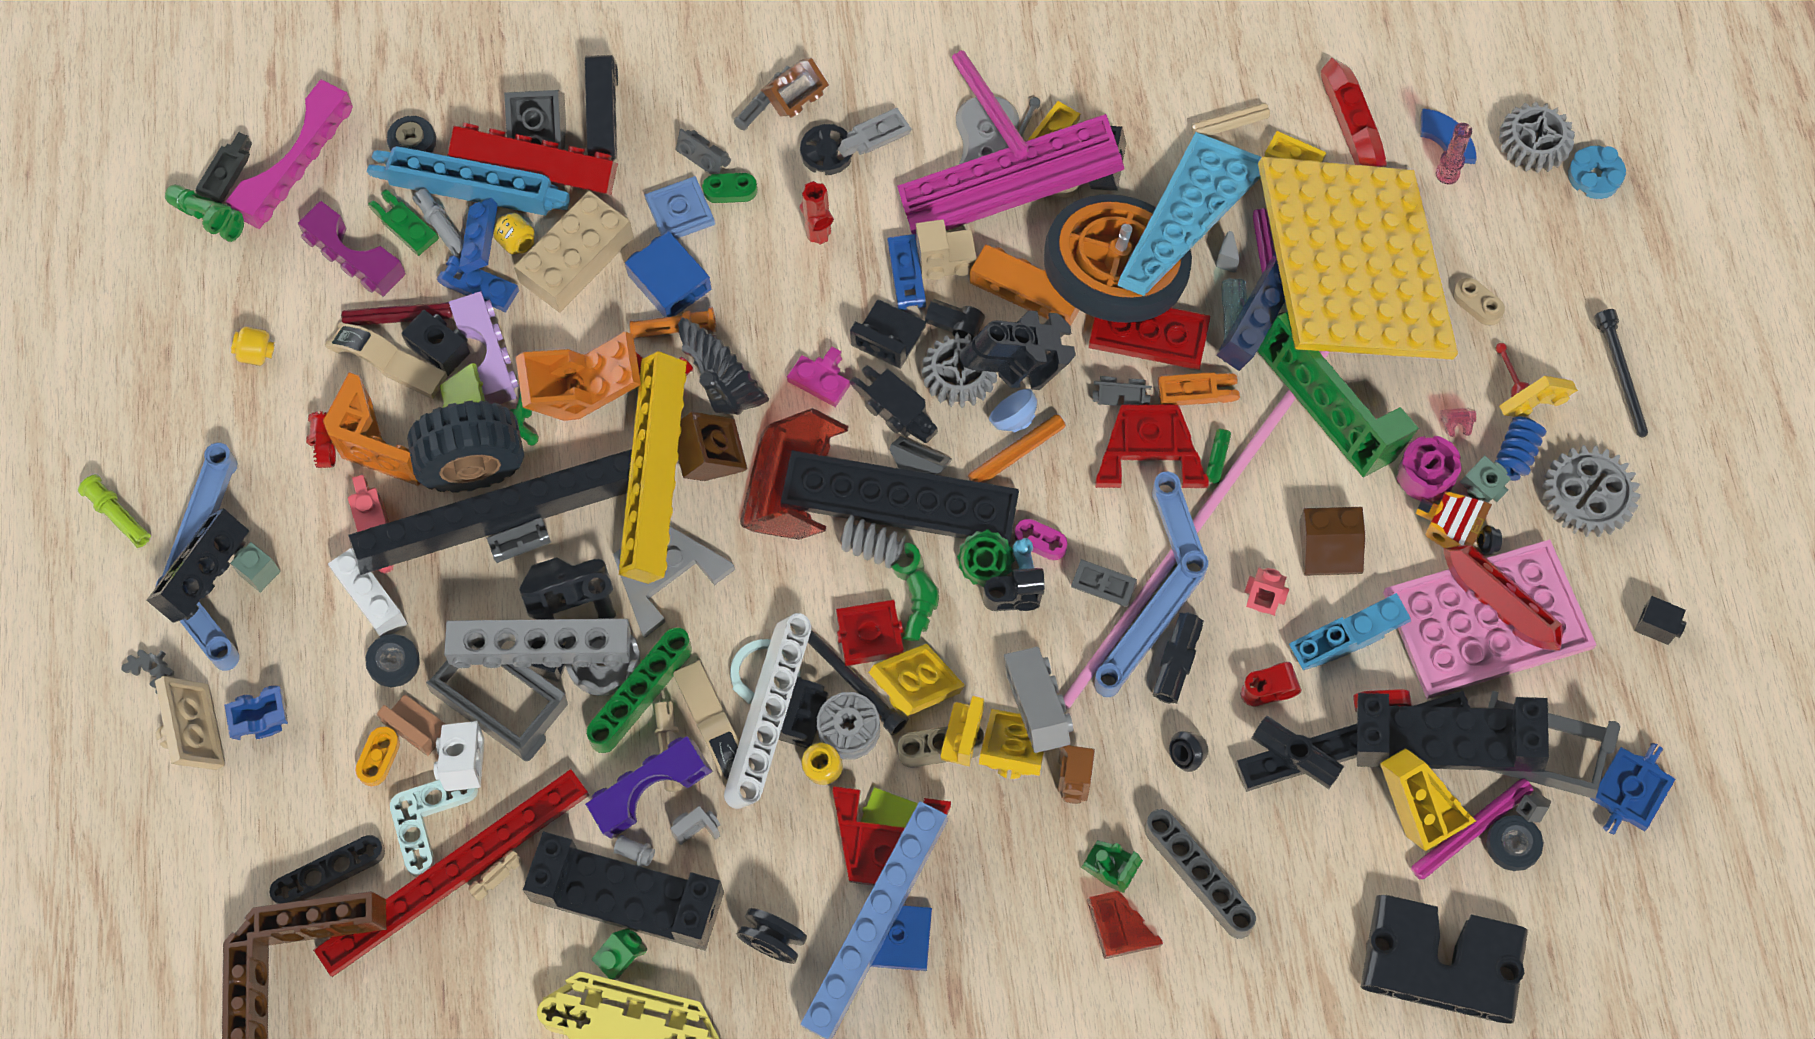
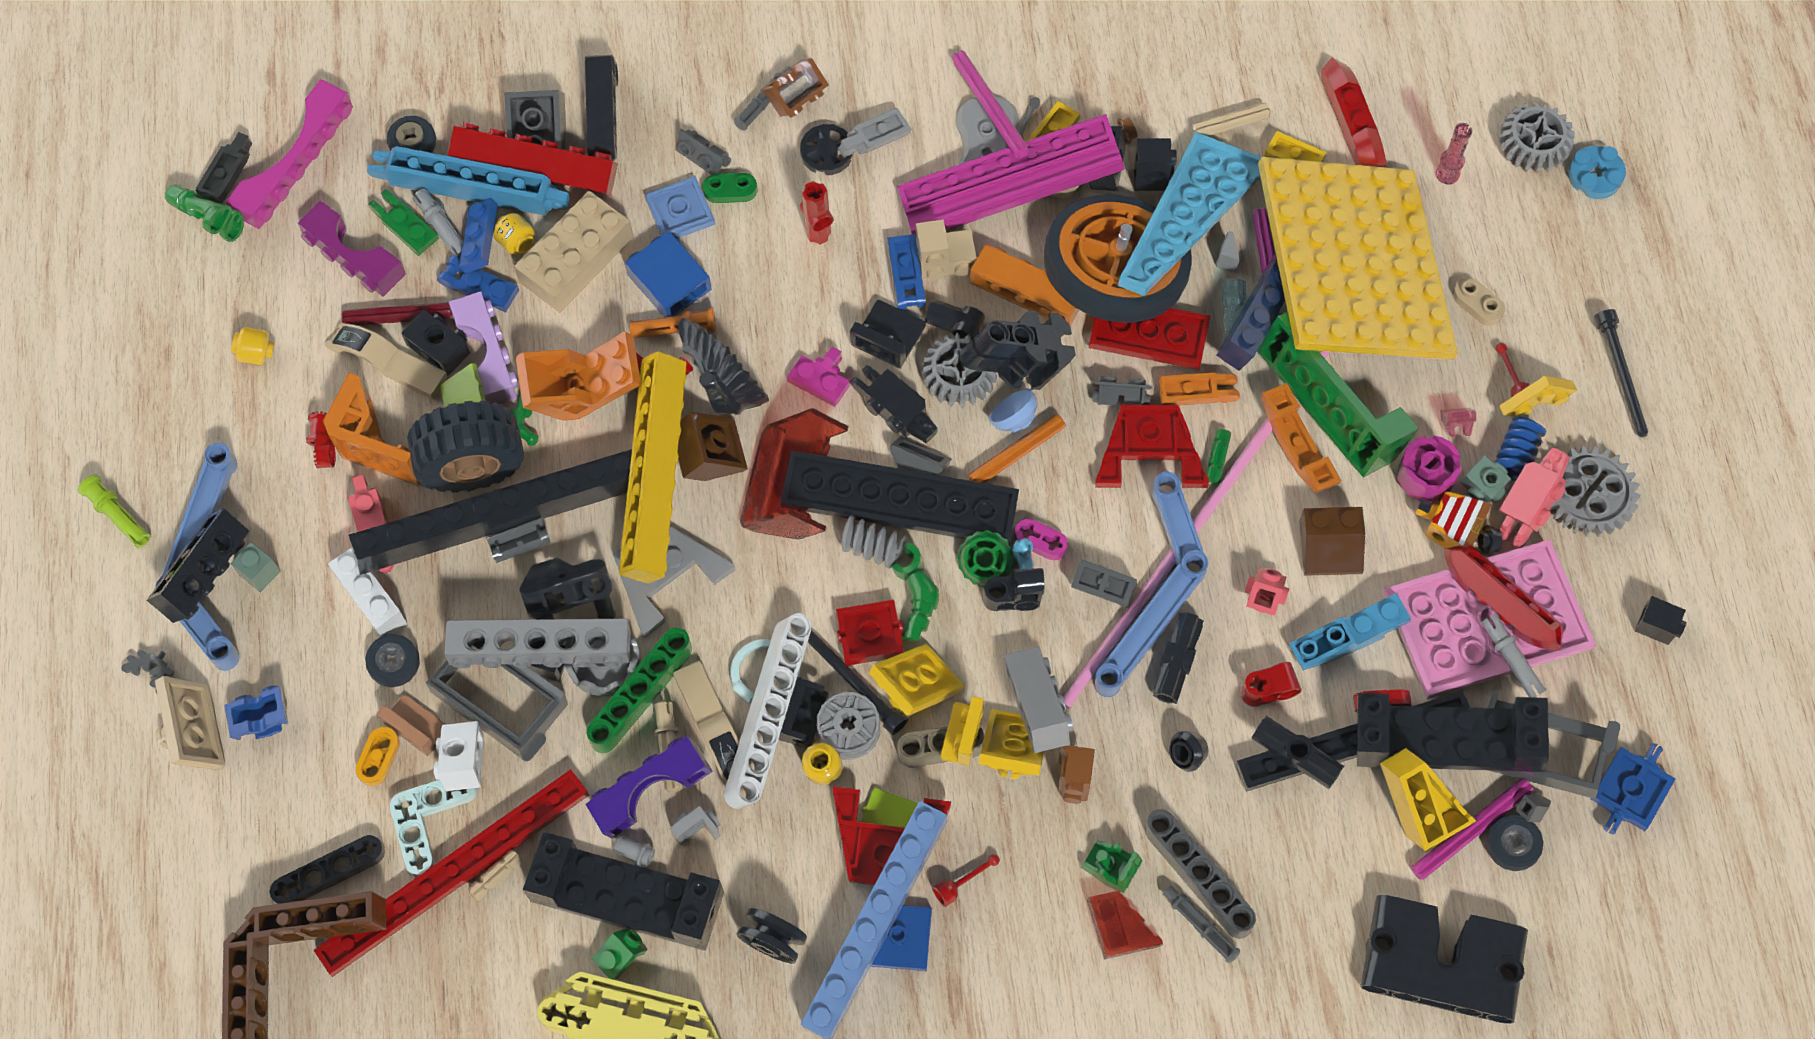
blue tile [1420,109,1477,164] -> none
none -> red hinge [932,854,1000,907]
none -> dark orange plate [1117,117,1138,144]
none -> black brick [1134,138,1177,191]
none -> dark grey piece [1163,886,1240,963]
none -> orange slope [1261,383,1342,493]
none -> light grey pin [1481,613,1547,697]
none -> coral hinge [1499,447,1570,548]

